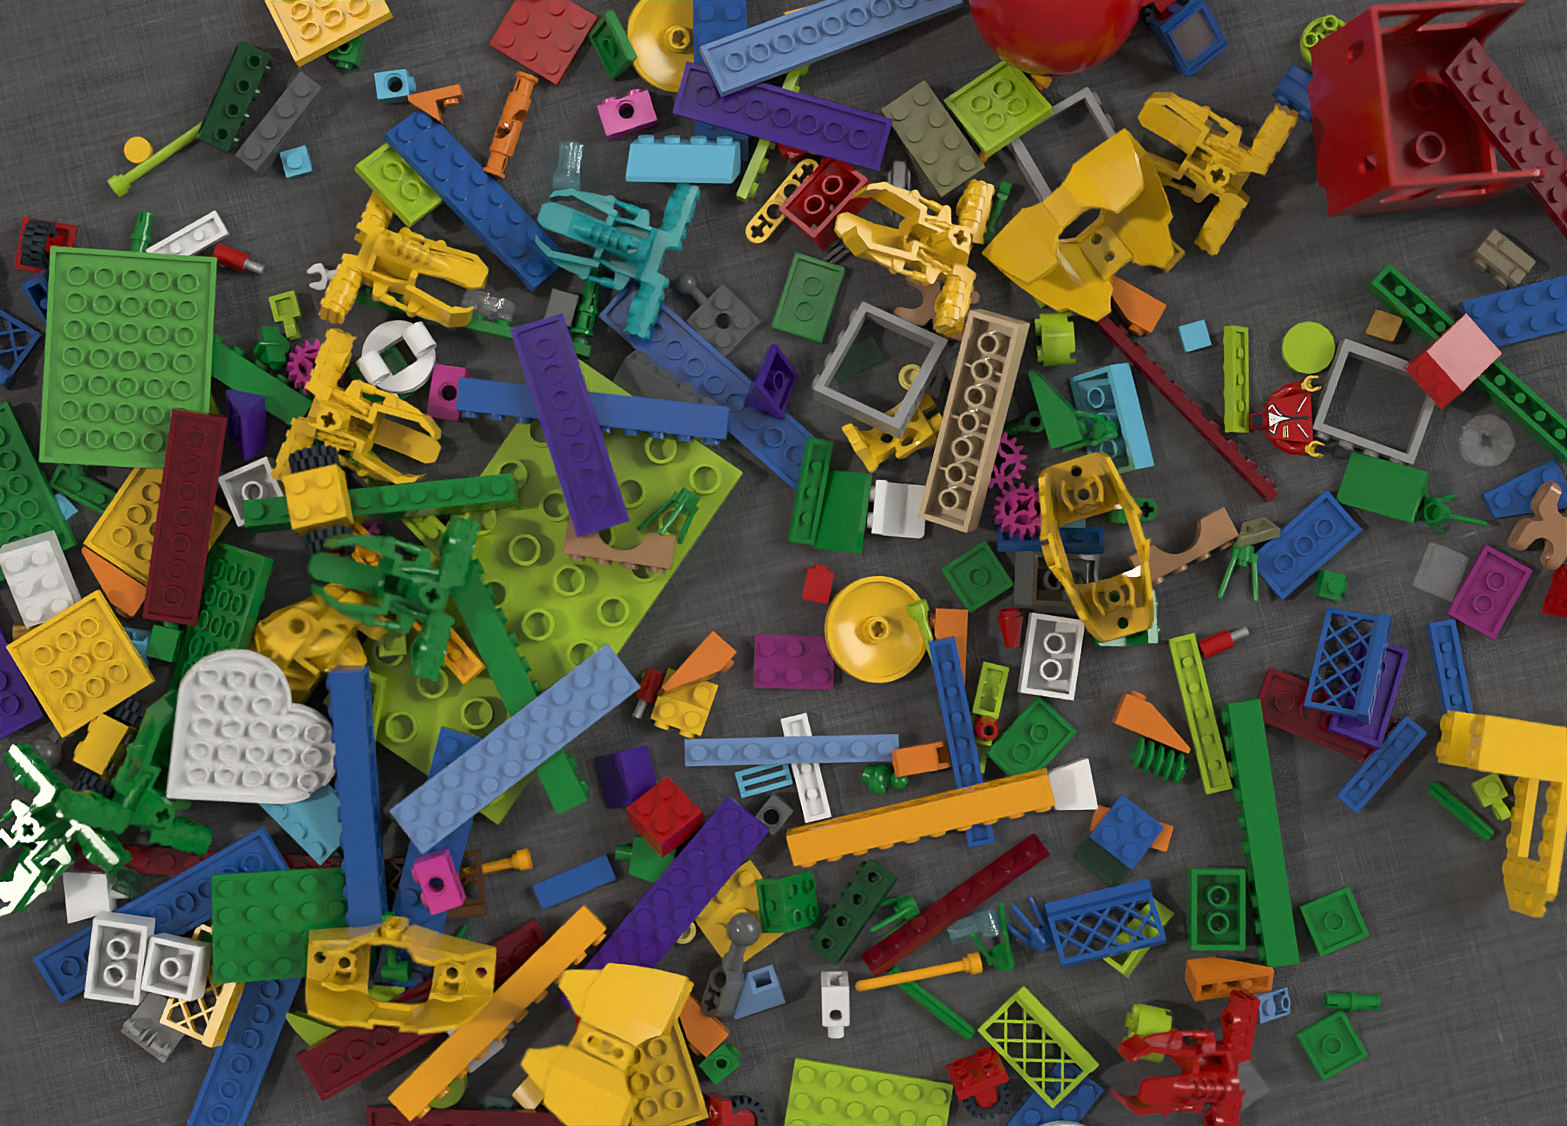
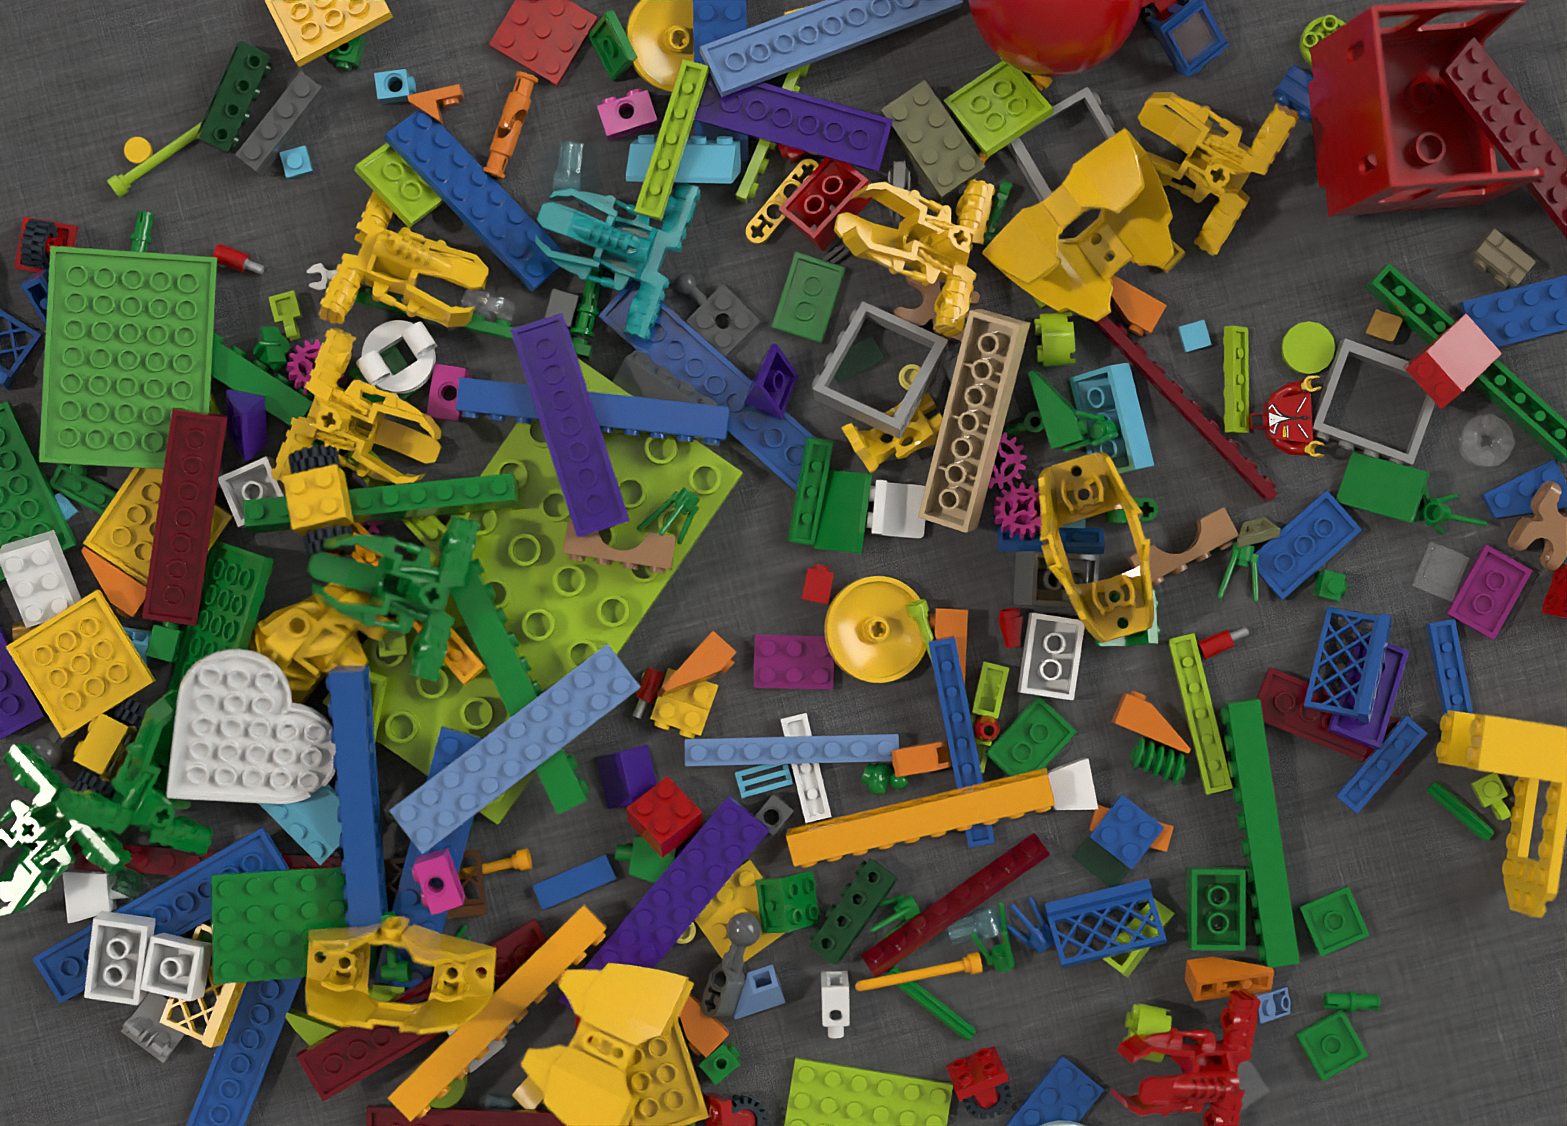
white plate [146,210,230,256] -> none
green plate [940,540,1014,614] -> none
lime fence [977,984,1099,1109] -> none
none -> lime plate [634,59,709,221]

